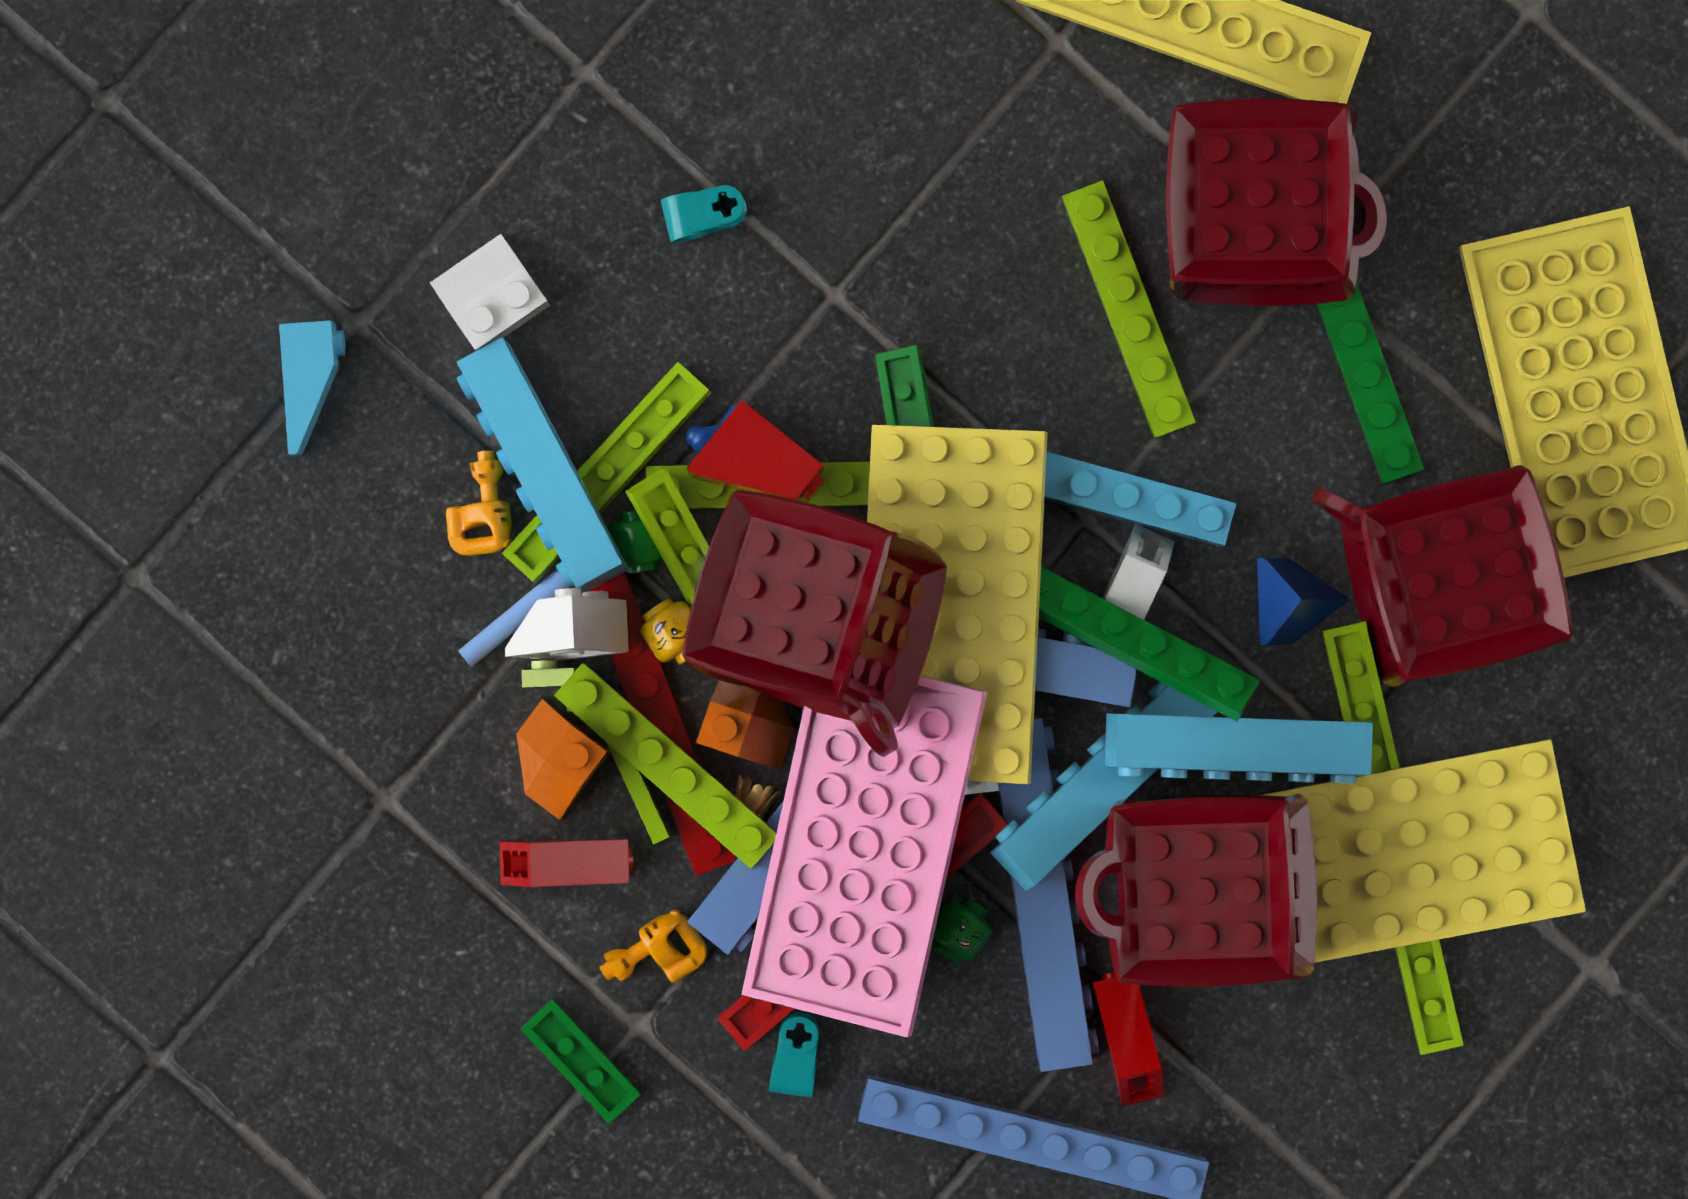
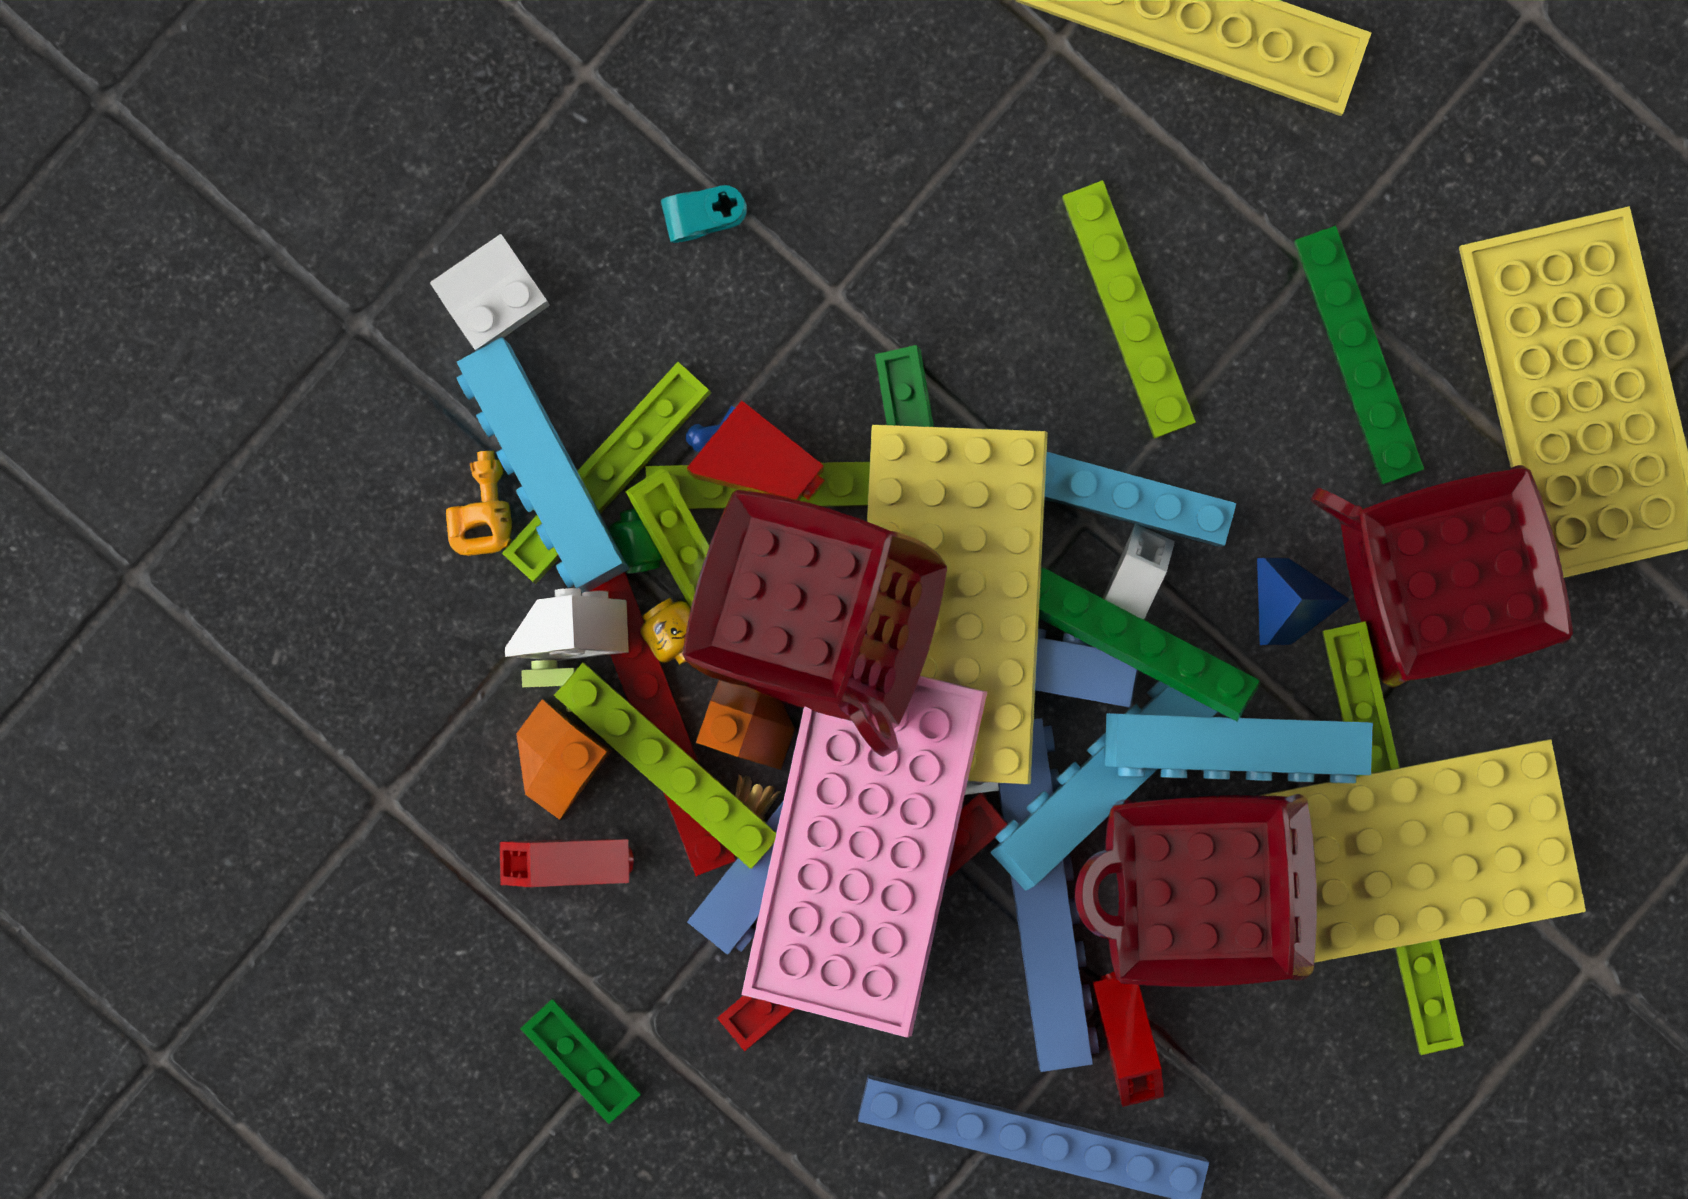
medium azure slope [279,320,345,457] -> none
light blue piece [458,569,568,667] -> none
light orange piece [599,910,708,983] -> none
lime hinge [606,742,671,844] -> none
teal piece [769,1011,819,1098] -> none
green head [932,897,993,965] -> none
dark red piece [1166,98,1387,306] -> none

